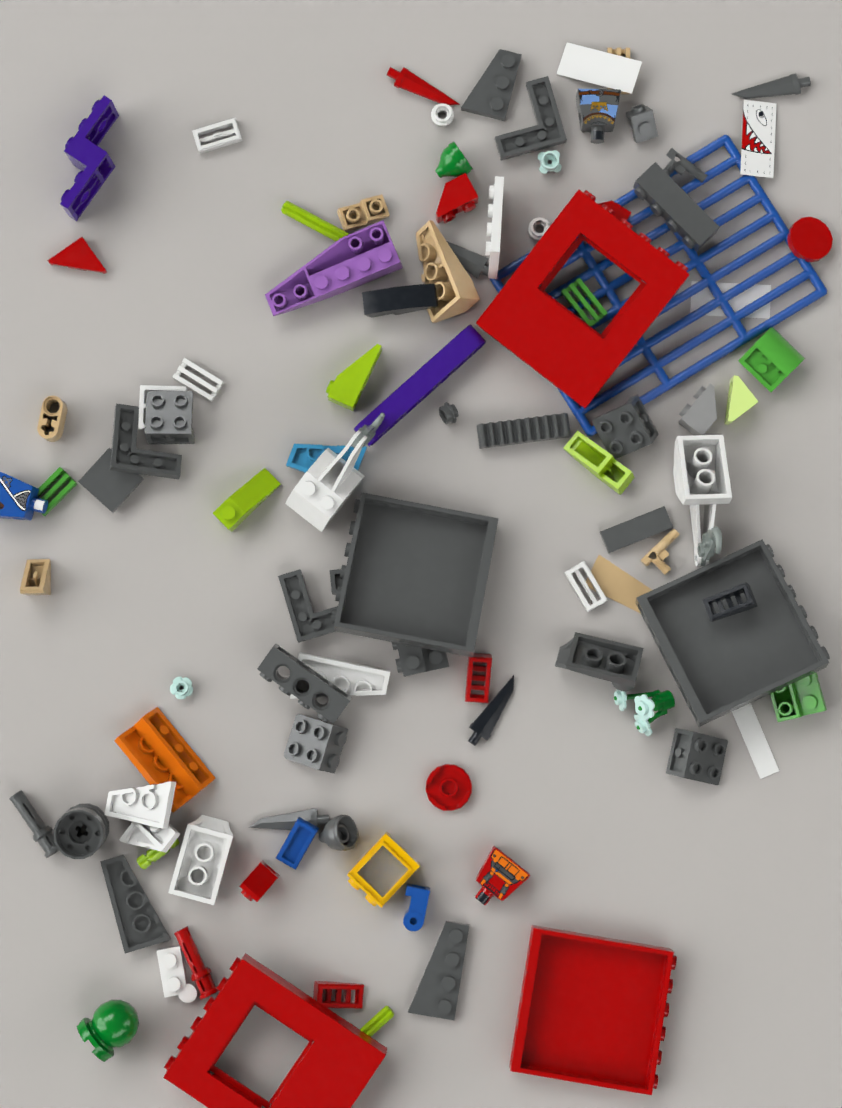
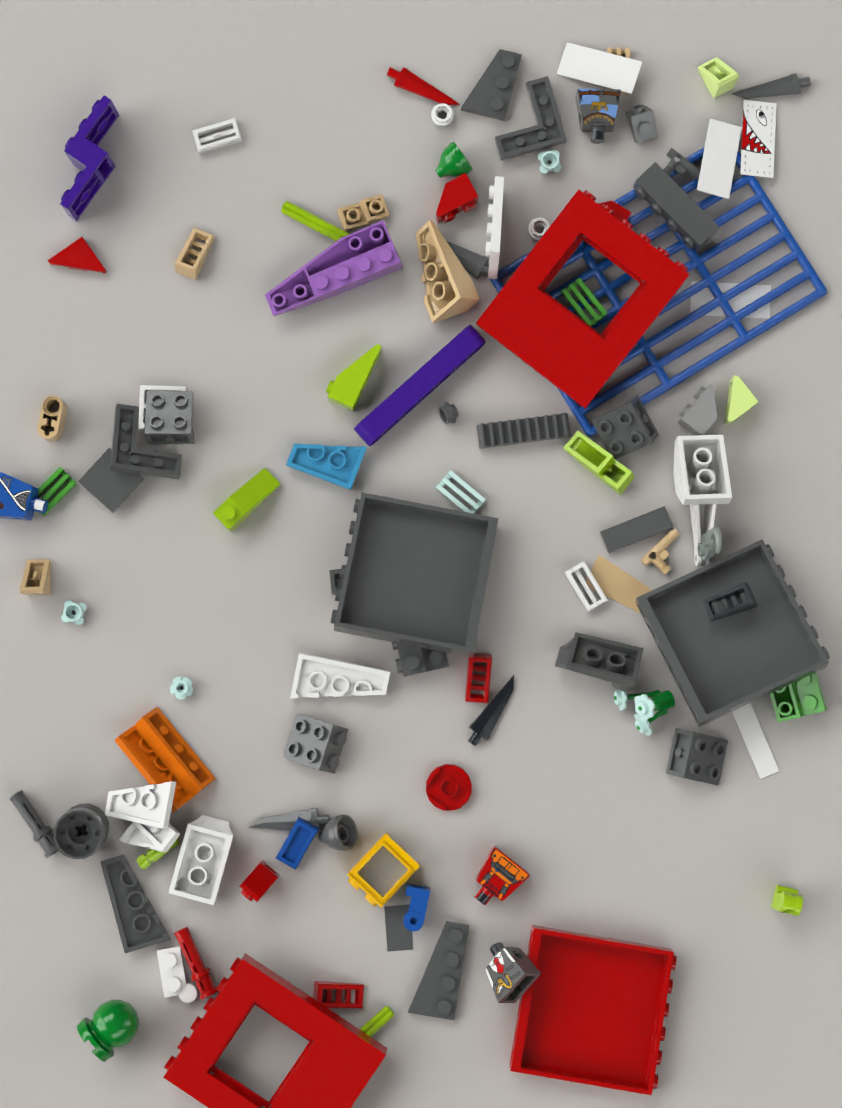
white tile [172,358,224,402] -> none
dark grey brick [257,644,352,724] -> none
dark grey plate [278,569,338,643] -> none
white slope [285,413,385,532] -> none
black slope [362,284,438,318] -> none
bright green brick [738,327,805,392] -> none
red tile [787,217,833,262] -> none
none -> light aqua plate [61,600,87,625]
none -> tan slope [174,227,215,280]
none -> dark grey sticker [384,905,413,952]
none -> light aqua tile [436,470,486,514]
none -> torso [486,942,541,1003]
none -> yellowish green slope [697,57,739,99]
none -> white sticker [697,118,742,199]
none -> lime leg [771,885,803,916]

